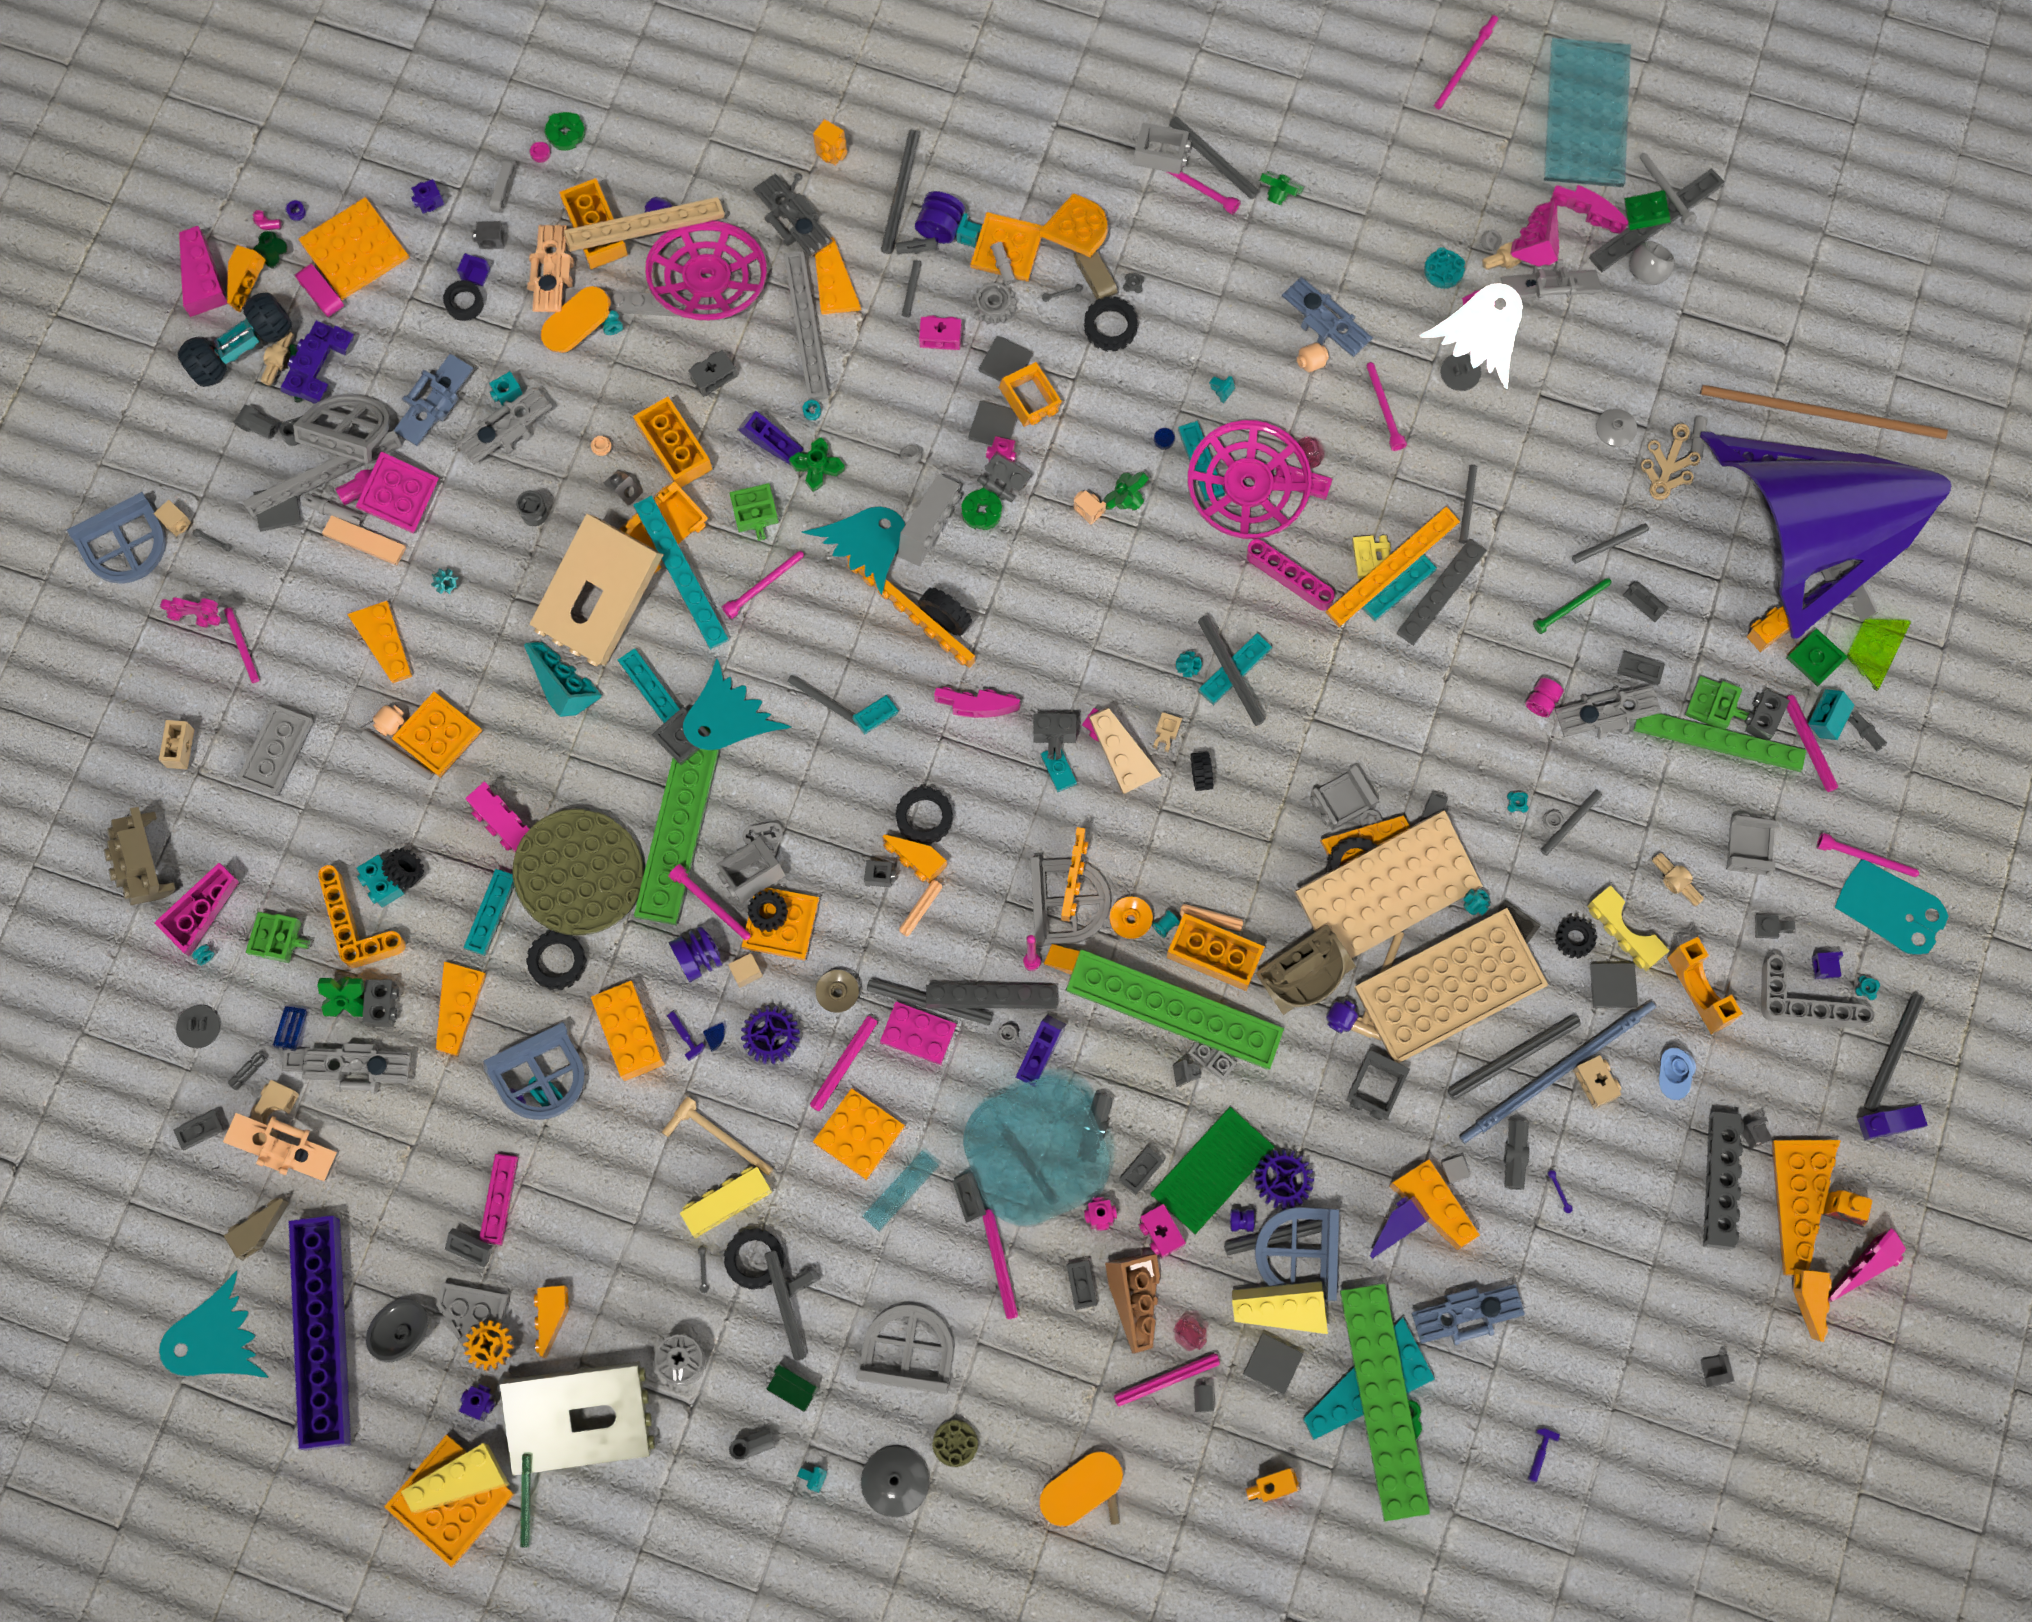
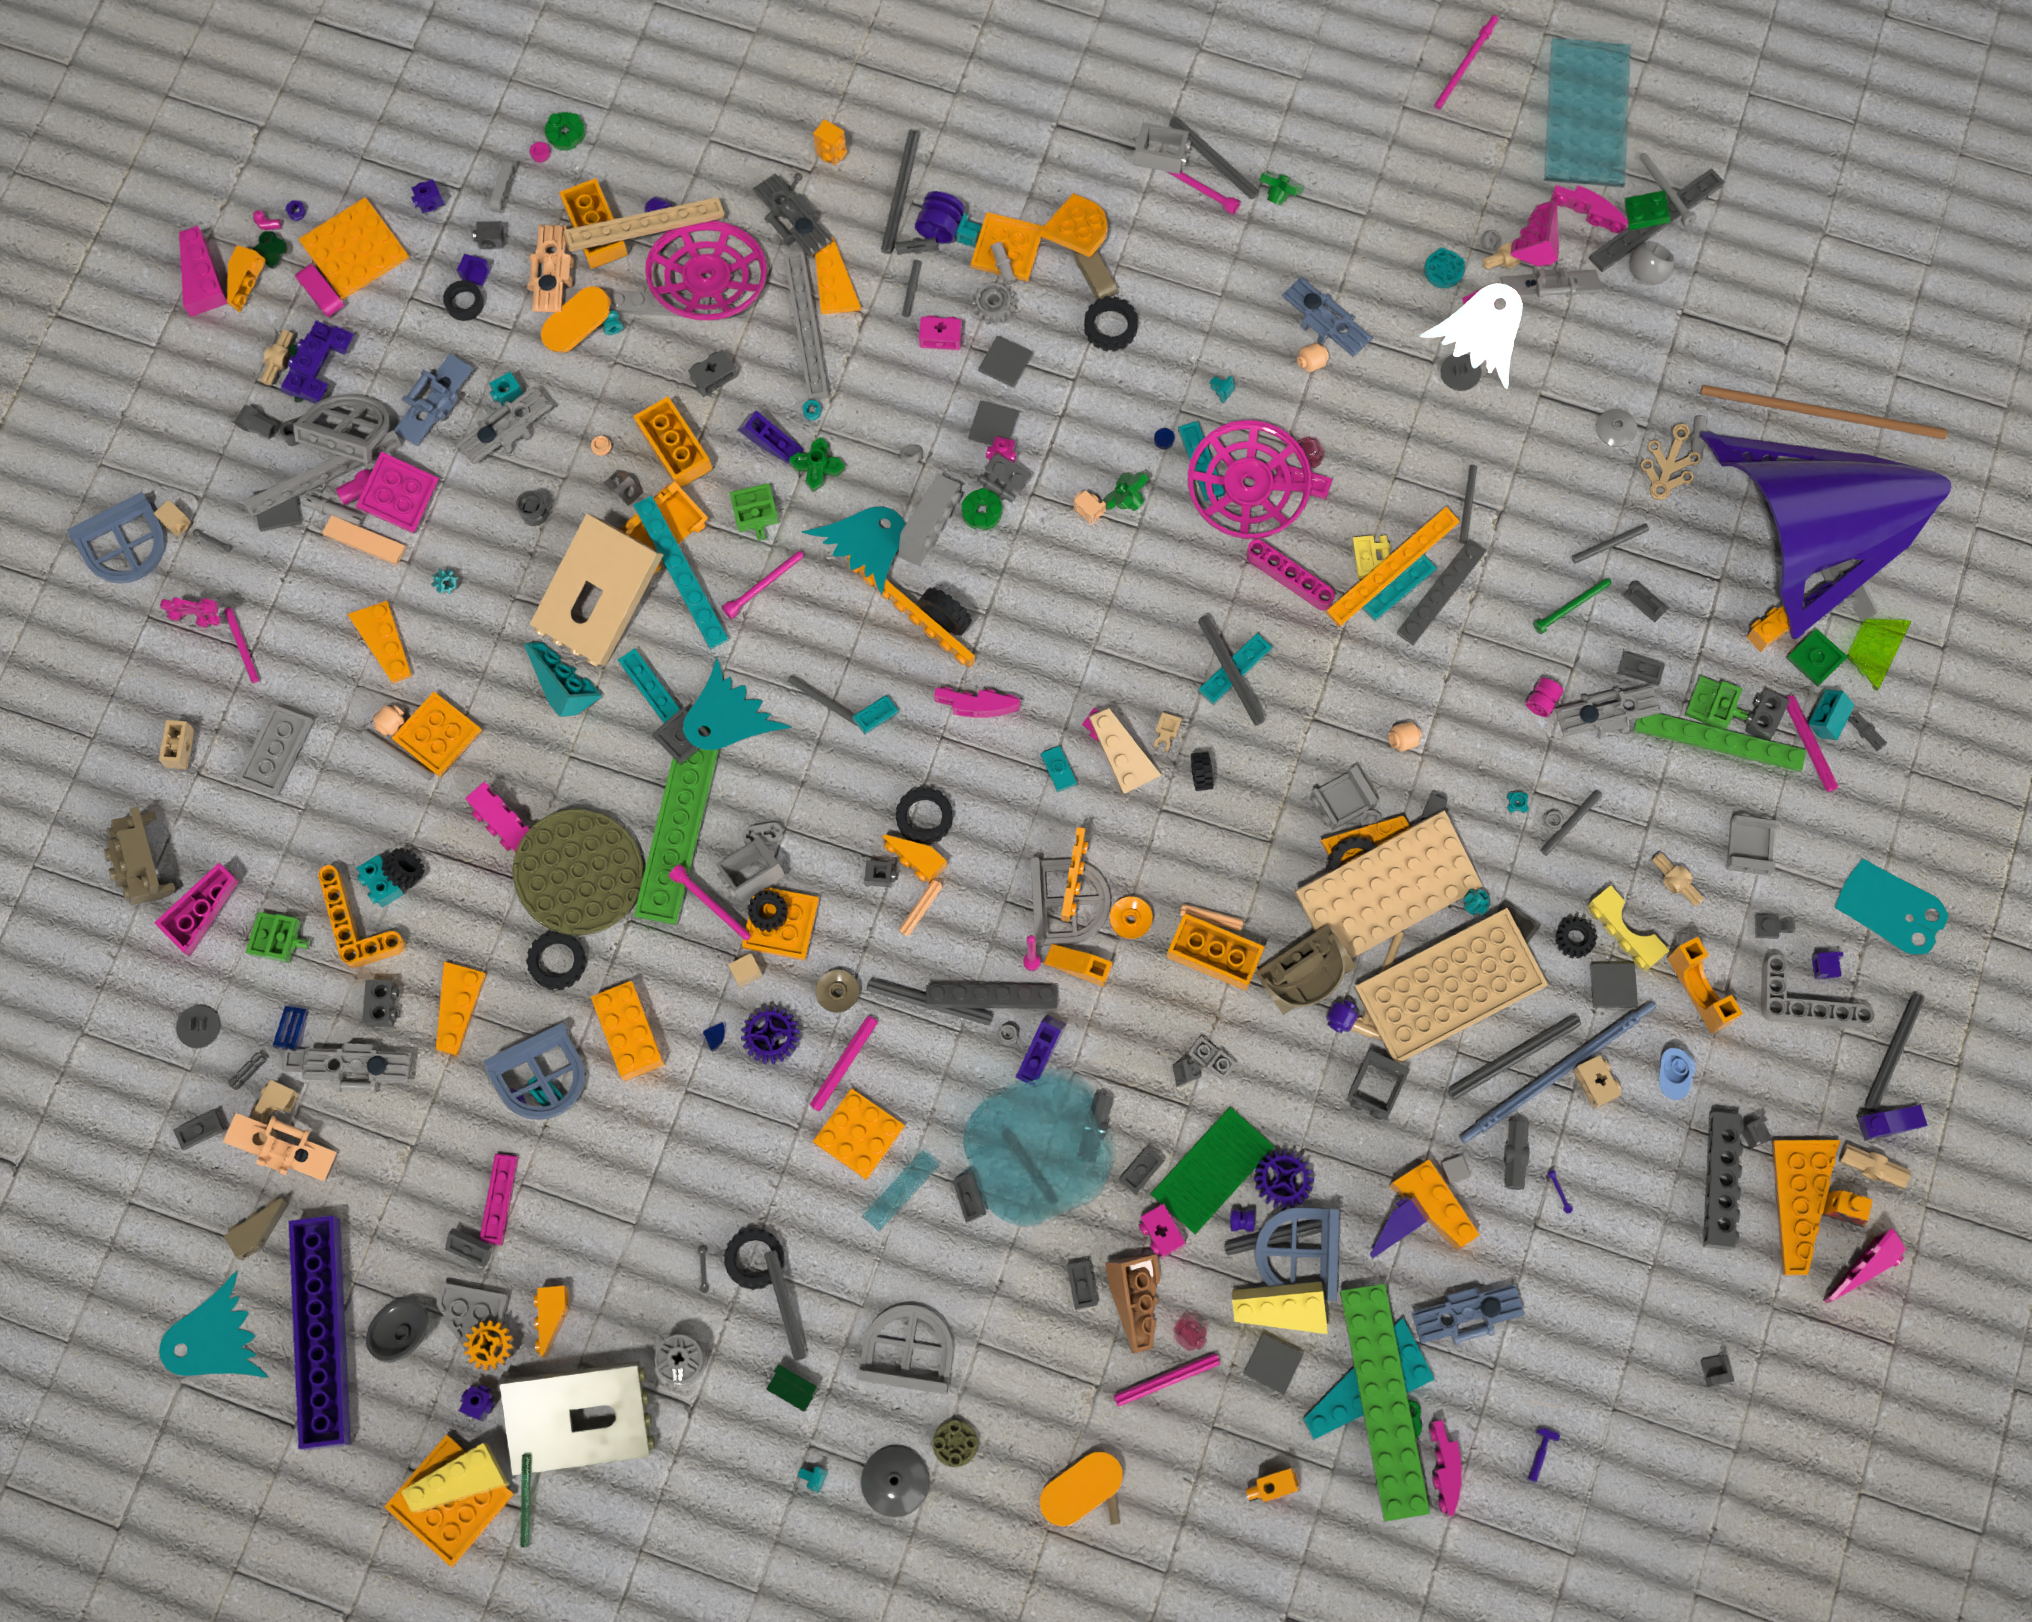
black plate [177,292,292,387] -> none
teal bush [192,944,215,966] -> none
green plant [317,977,364,1017] -> none
teal plate [463,869,514,956] -> none
tan bar [661,1096,773,1176] -> none
dark purple piece [667,1011,705,1061] -> none
dark purple wheel [668,926,722,983] -> none
light yellow brick [680,1167,772,1239] -> none
dark grey piece [729,1428,776,1462] -> none
dark grey plate [785,1270,820,1298] -> none
dark pink plate [880,1002,957,1065] -> none
dark pink axle [983,1209,1018,1319] -> none
light orange window [999,362,1062,427] -> none
dark grey brick [1033,714,1076,760] -> none
dark grey hinge [1042,284,1083,302] -> none
bright green plate [1065,949,1284,1070] -> none
dark pink brick [1084,1197,1117,1231] -> none
dark grey plate [1123,273,1144,293] -> none
teal bush [1152,910,1180,938] -> none
teal gear [1176,651,1202,678] -> none
dark grey piece [1194,1381,1214,1412] -> none
dark pink piece [1366,362,1407,451] -> none
light orange slope [1793,1268,1832,1342] -> none
dark pink piece [1816,832,1919,877] -> none
teal plate [1855,976,1880,1001] -> none
none -> light nougat head [1388,721,1421,752]
none -> dark pink slope [1428,1420,1462,1517]
none -> tan piece [1839,1144,1911,1189]

